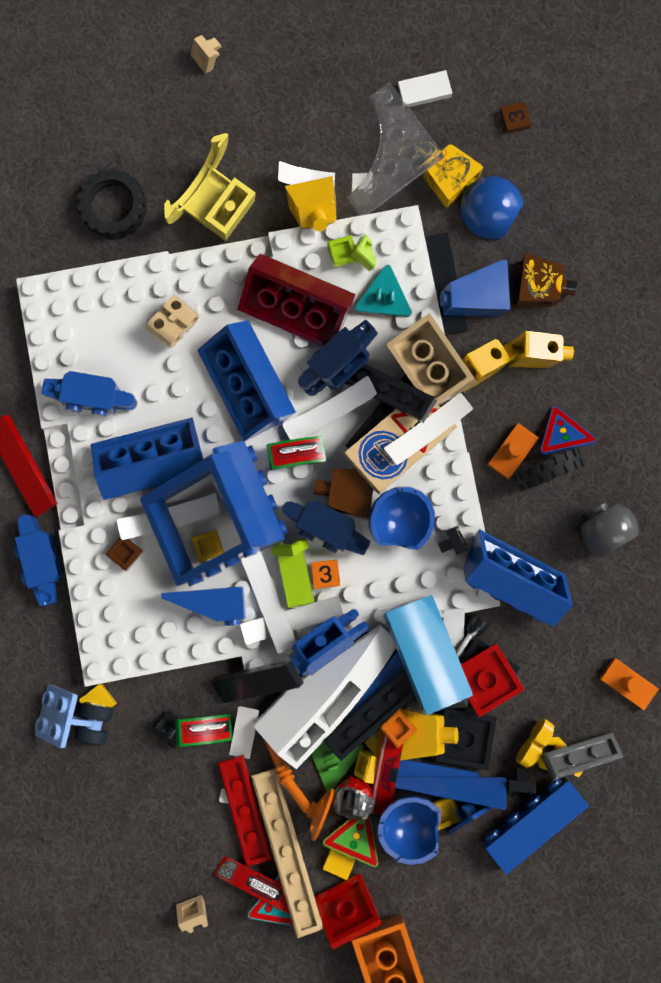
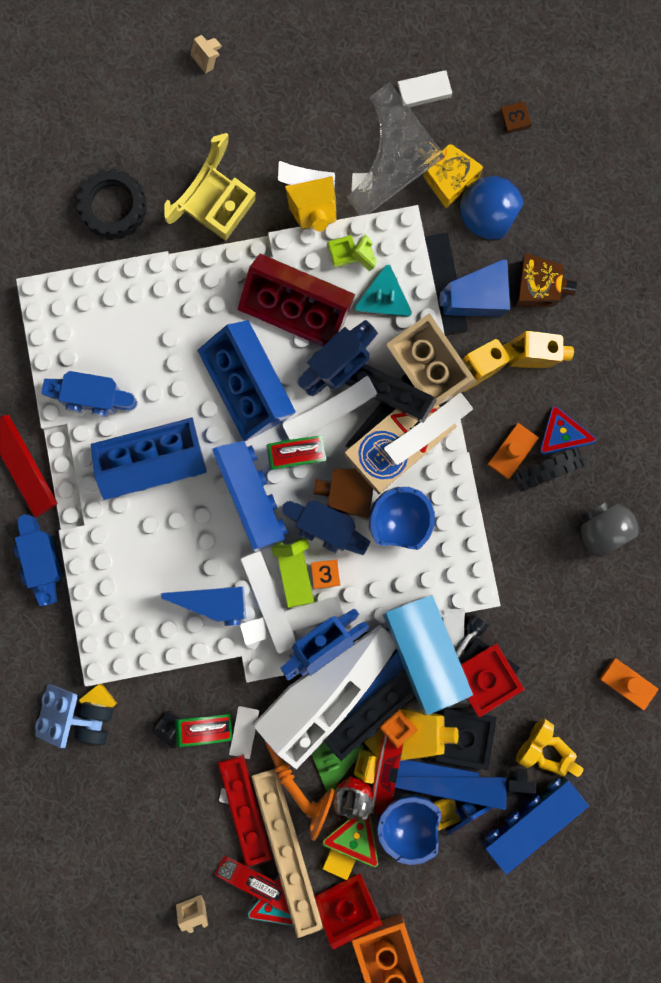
reddish brown tile [105,537,144,571] -> none
white sticker [117,494,220,540] -> none
blue window [139,451,268,587] -> none
tan piece [146,295,200,349] -> none
yellow tile [191,529,224,563] -> none
black tile [210,659,304,703] -> none
black tile [438,526,469,555] -> none
blue slope [463,529,573,627] -> none
dark grey tile [542,732,624,781] -> none

